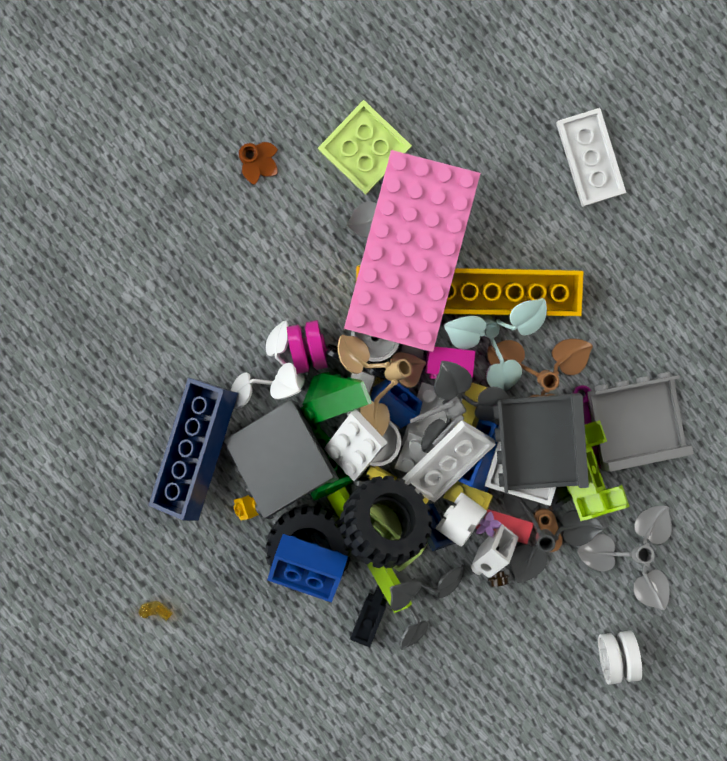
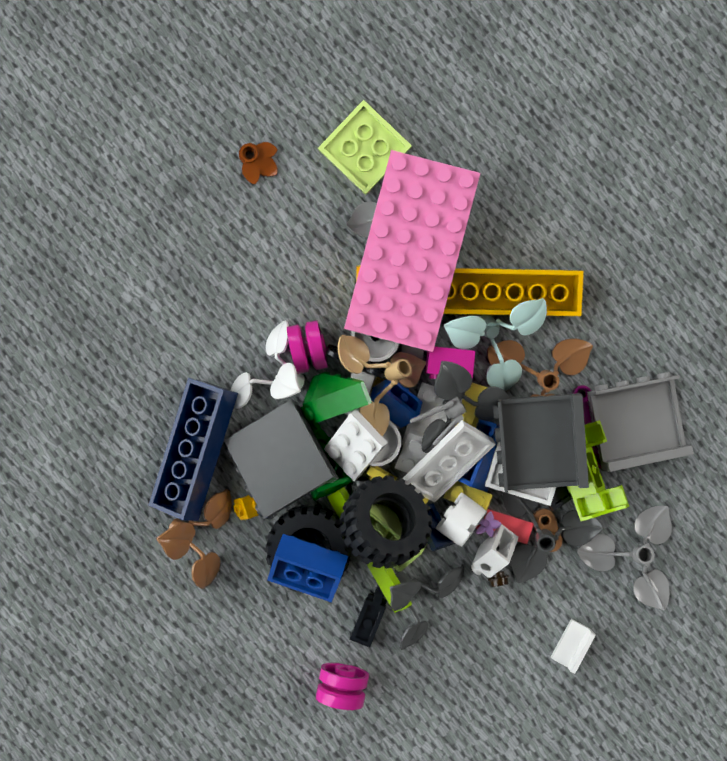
clear yellow arm [138,601,173,621] -> none
white plate [556,108,626,207] -> none
white wheel [598,631,642,685] -> none
none -> medium nougat plant [156,489,232,589]
none -> dark pink wheel [316,663,369,710]
none -> white panel [551,619,596,674]

